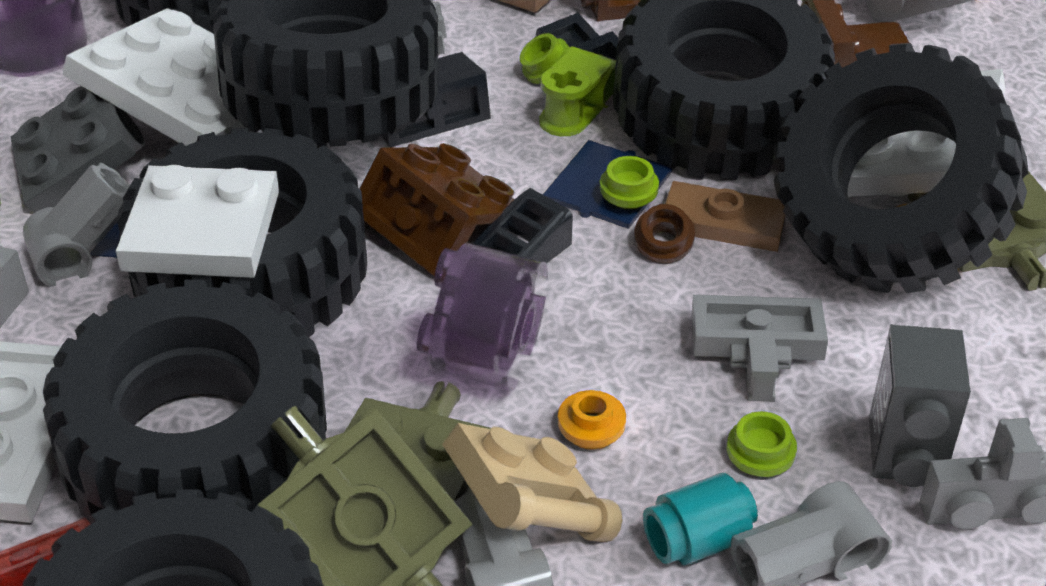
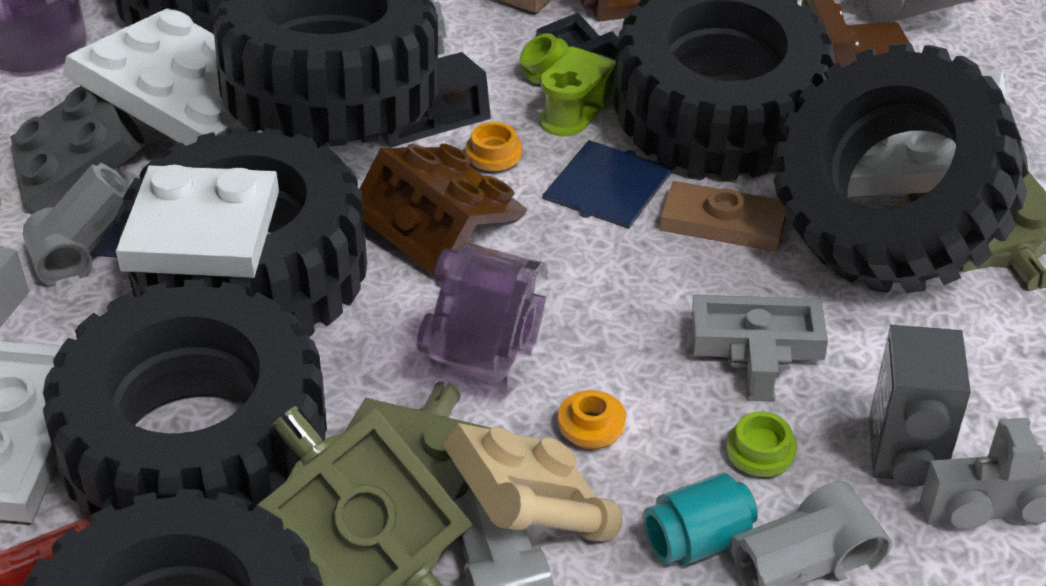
black slope [446,188,573,306] -> none
lime plate [600,156,659,209] -> none
reddish brown plate [634,204,695,264] -> none
none -> light orange plate [466,122,522,171]

